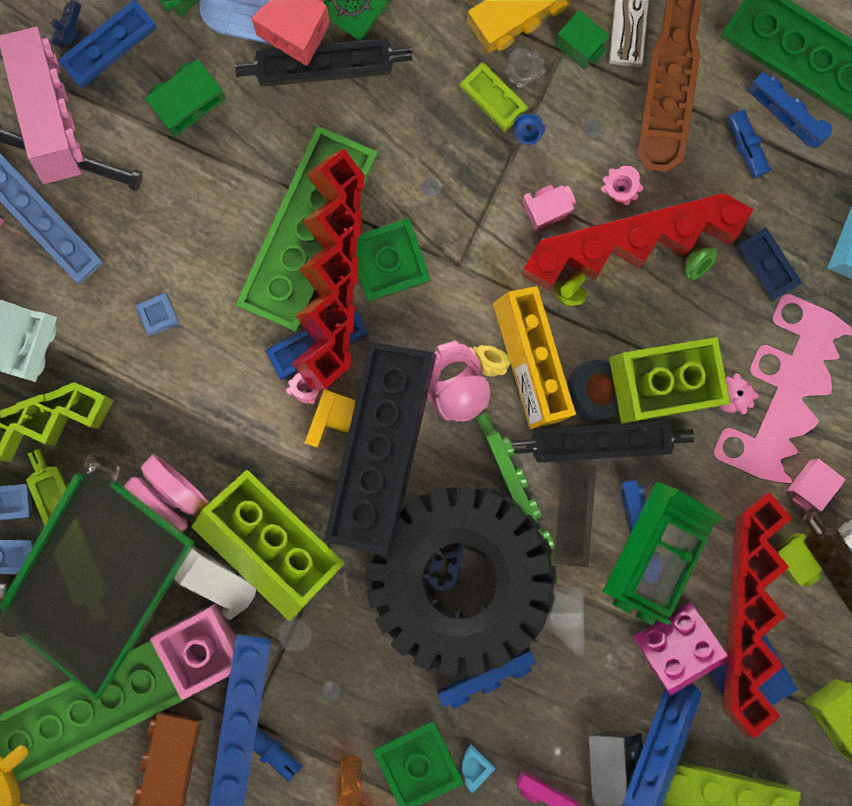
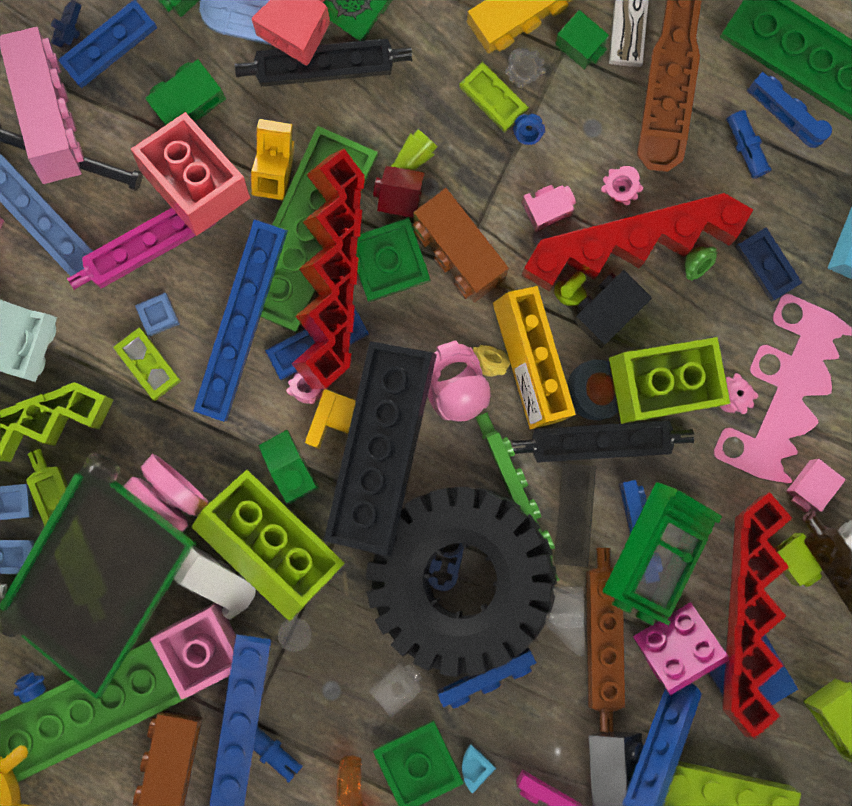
none -> blue plate [13,672,47,703]
none -> dark pink plate [67,208,217,290]
none -> lime piece [113,327,181,401]
none -> coral brick [131,112,250,236]
none -> blue plate [193,219,288,422]
none -> yellow brick [251,119,295,200]
none -> green slope [258,430,319,504]
none -> clear brick [369,661,423,718]
none -> dark red brick [373,166,425,218]
none -> lime cone [391,129,438,171]
none -> dark orange brick [413,188,509,303]
none -> black brick [574,270,652,349]
none -> dark orange plate [586,548,625,733]

